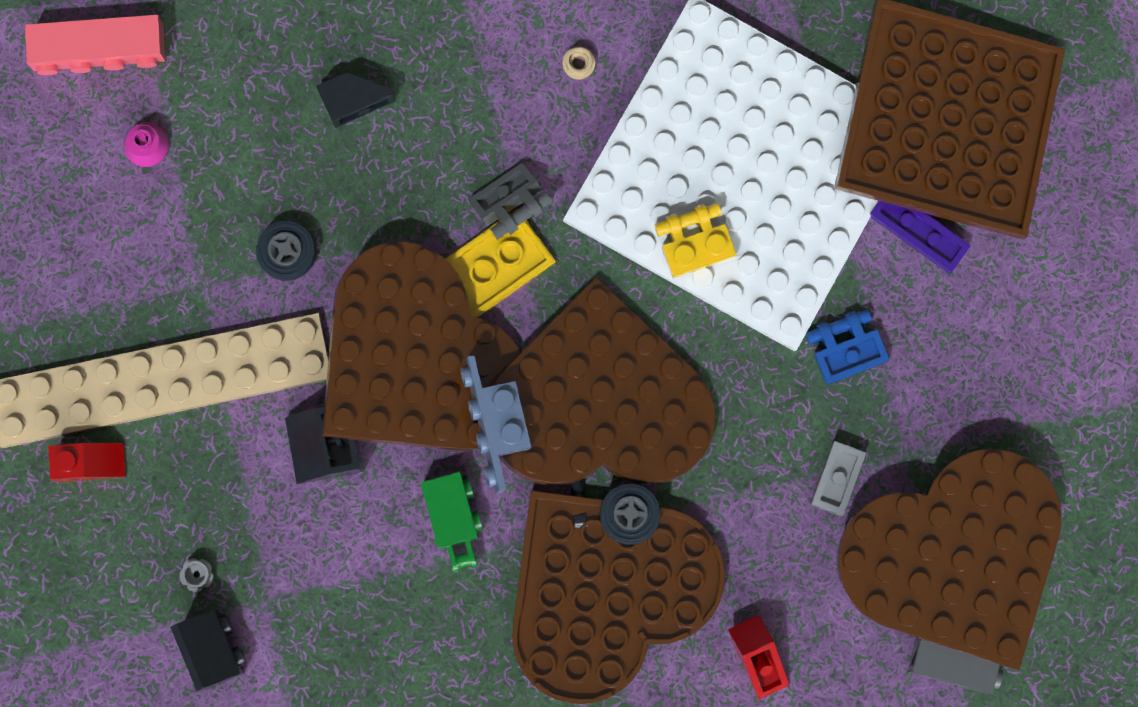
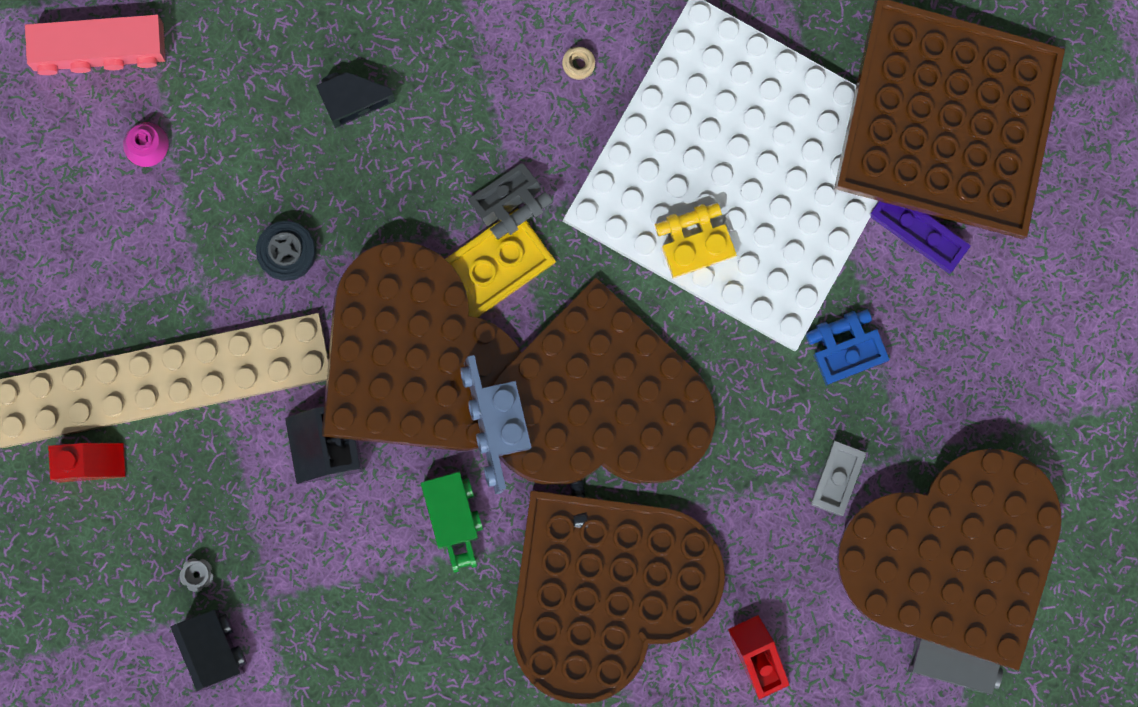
black wheel [599,483,661,545] -> none

